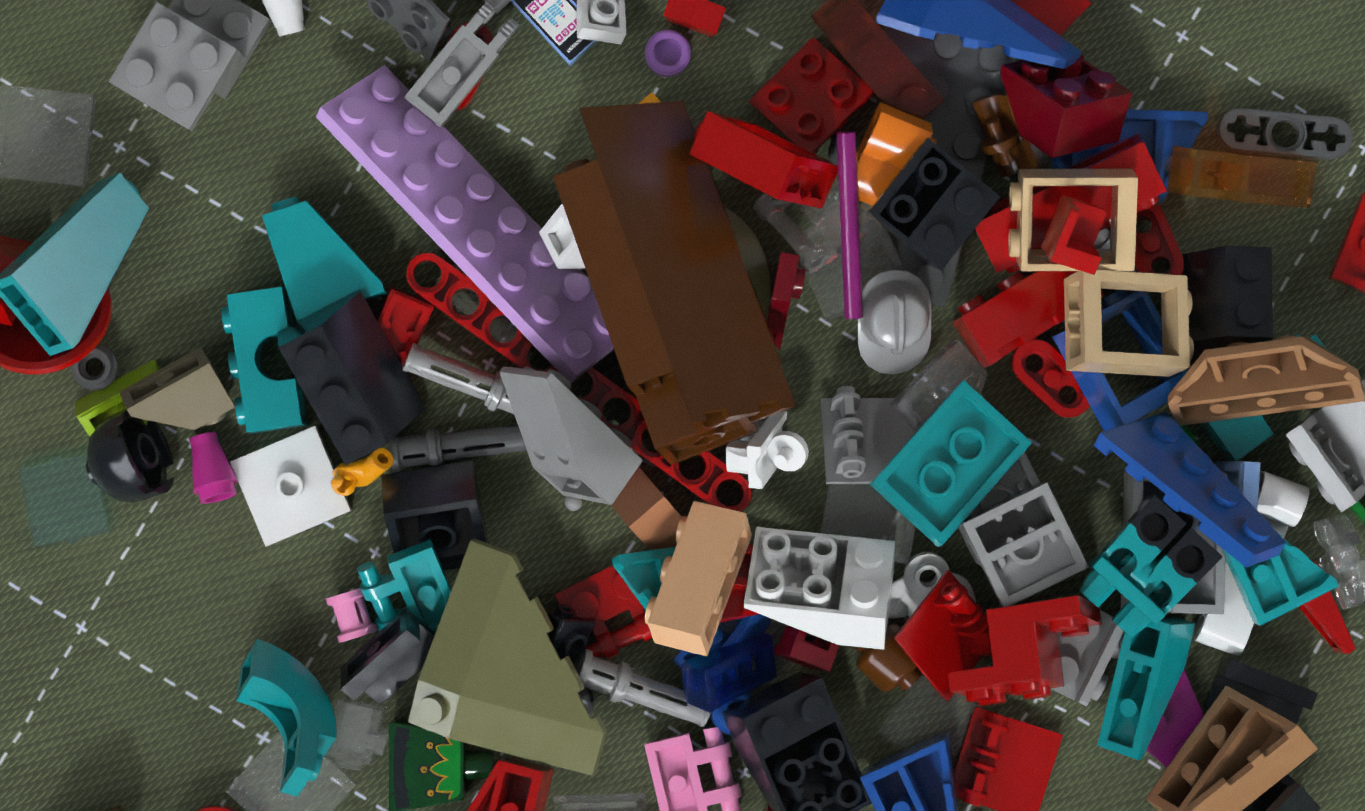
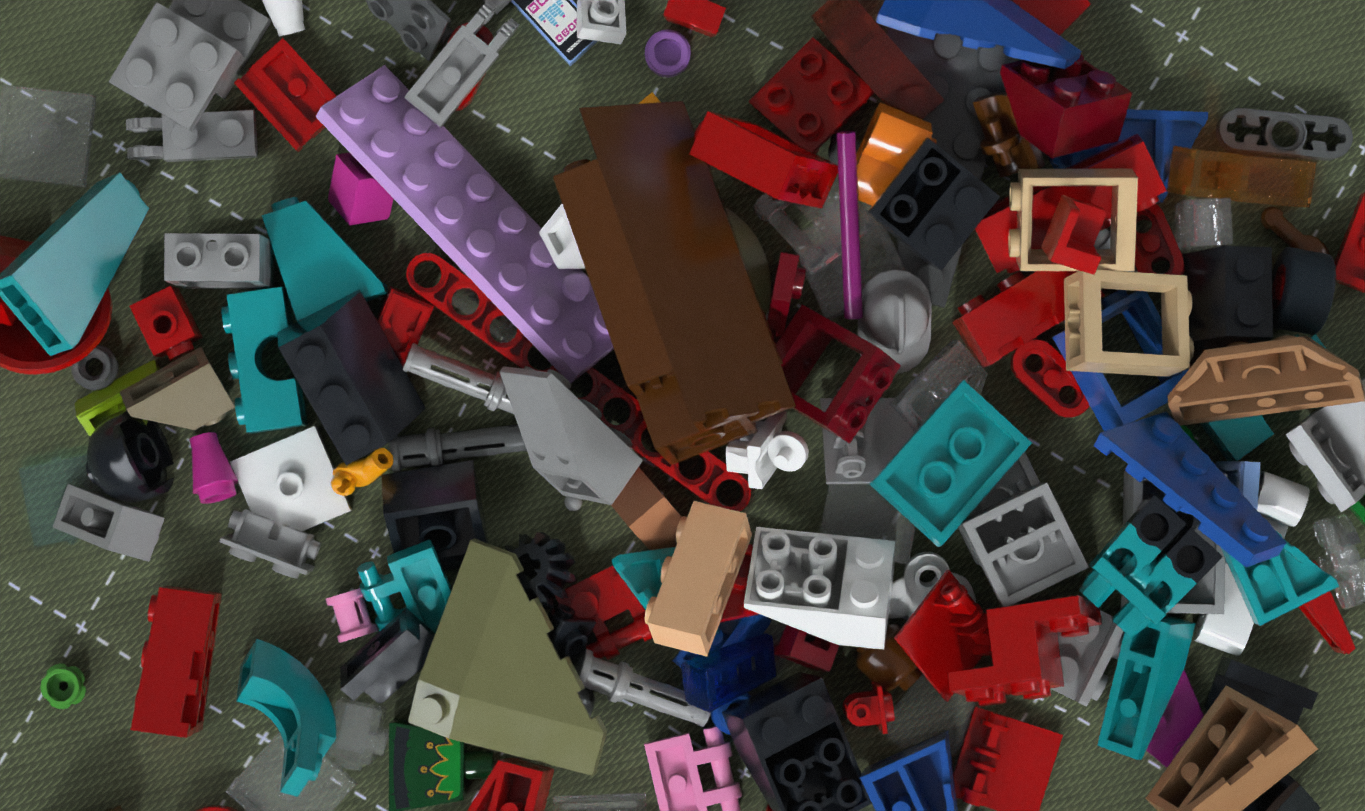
none -> bright green plate [40,663,86,709]
none -> light grey slope [53,484,165,562]
none -> light grey hinge [126,110,258,162]
none -> red brick [129,285,203,361]
none -> red wedge [130,586,222,738]
none -> light grey window [164,233,276,289]
none -> light grey hinge [219,509,321,578]
none -> red plate [234,38,336,152]
none -> dark pink panel [328,152,394,226]
none -> black gear [505,532,577,610]
none -> dark red window [776,304,901,444]
none -> red hinge [842,682,895,734]
none -> clear brick [1175,198,1233,251]
none -> reddish brown piece [1260,206,1330,255]
none -> black wheel [1272,247,1336,335]

